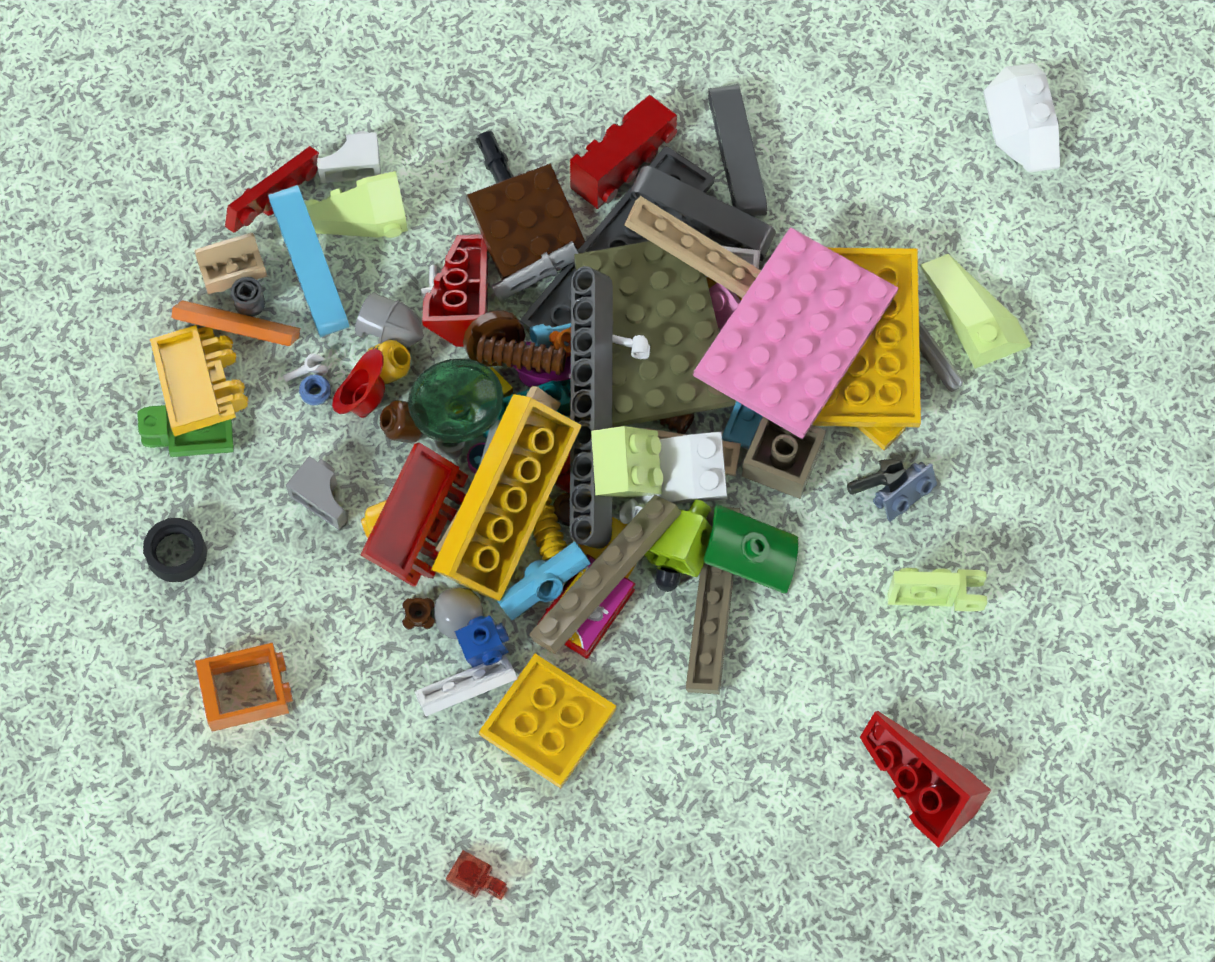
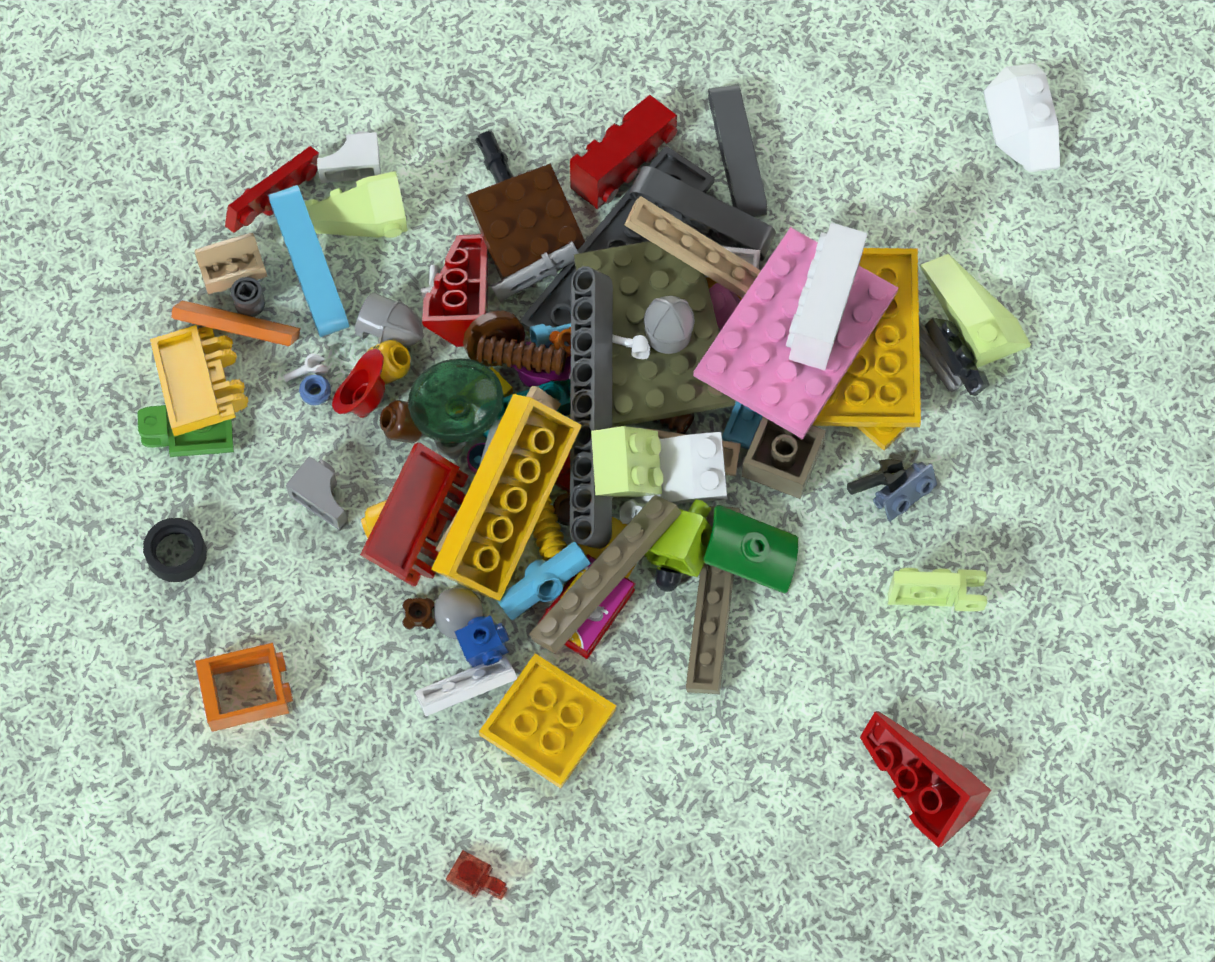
none -> light grey helmet [644,296,695,354]
none -> white brick [786,222,868,370]
none -> black hinge [925,318,990,396]

